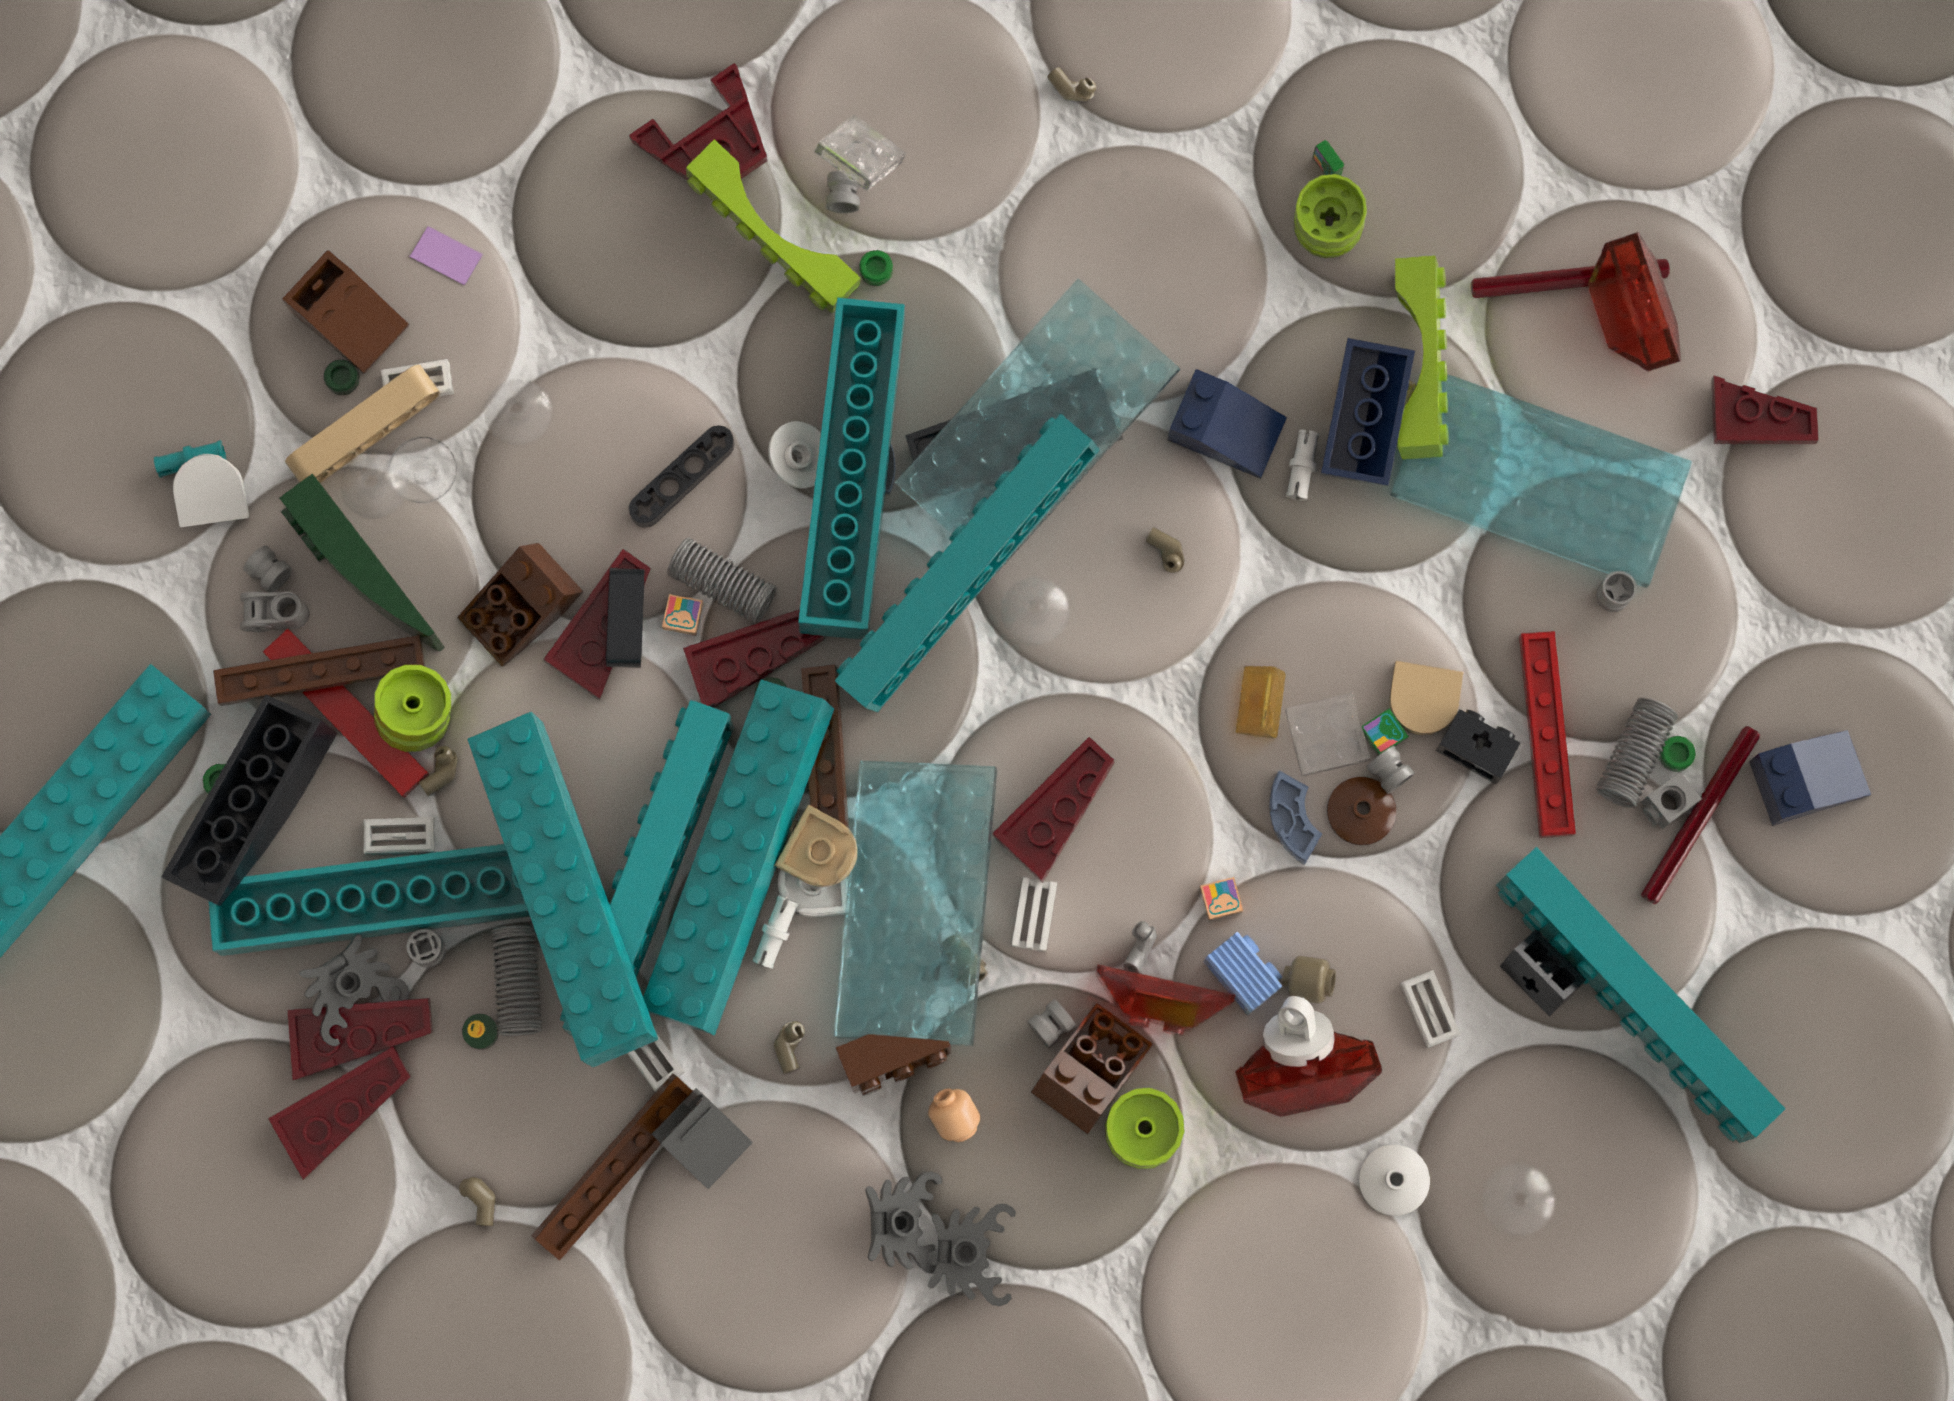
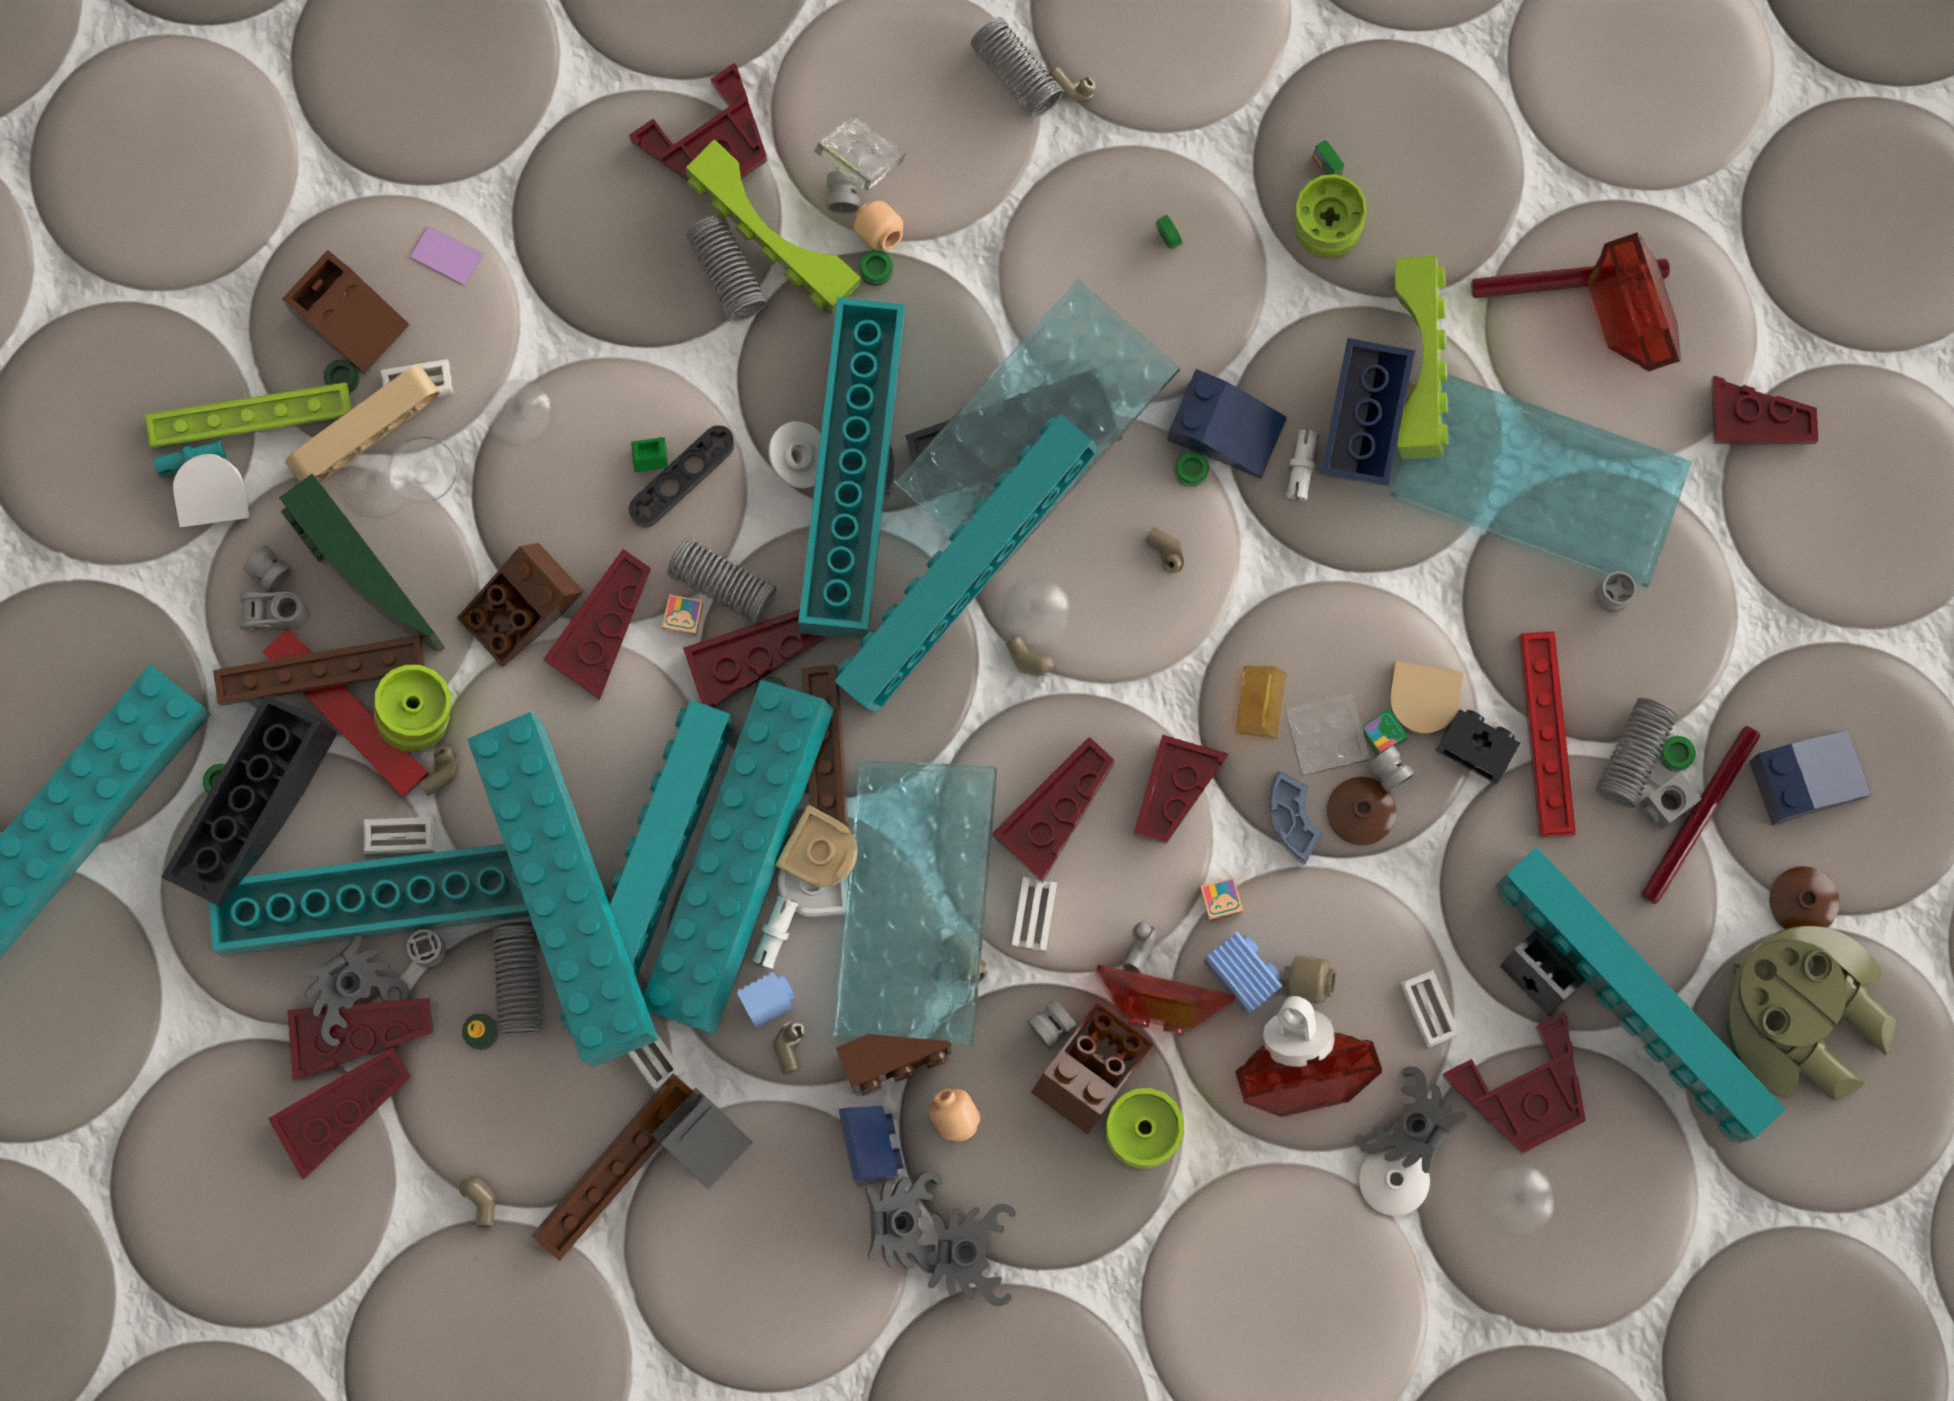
black beam [606,568,644,668] -> none
none -> lime tile [144,383,352,449]
none -> green tile [631,437,668,472]
none -> light grey piece [686,214,767,322]
none -> light blue brick [737,972,796,1029]
none -> dark blue slope [839,1106,904,1187]
none -> light nougat head [854,201,903,251]
none -> light grey piece [971,17,1063,119]
none -> dark tan arm [1006,637,1054,677]
none -> dark red wing [1133,734,1229,844]
none -> green tile [1155,215,1183,250]
none -> green tile [1175,451,1209,487]
none -> dark grey animal [1356,1066,1467,1174]
none -> dark red wing [1442,1012,1586,1154]
none -> olive piece [1726,926,1896,1100]
none -> reddish brown dish [1769,866,1840,929]

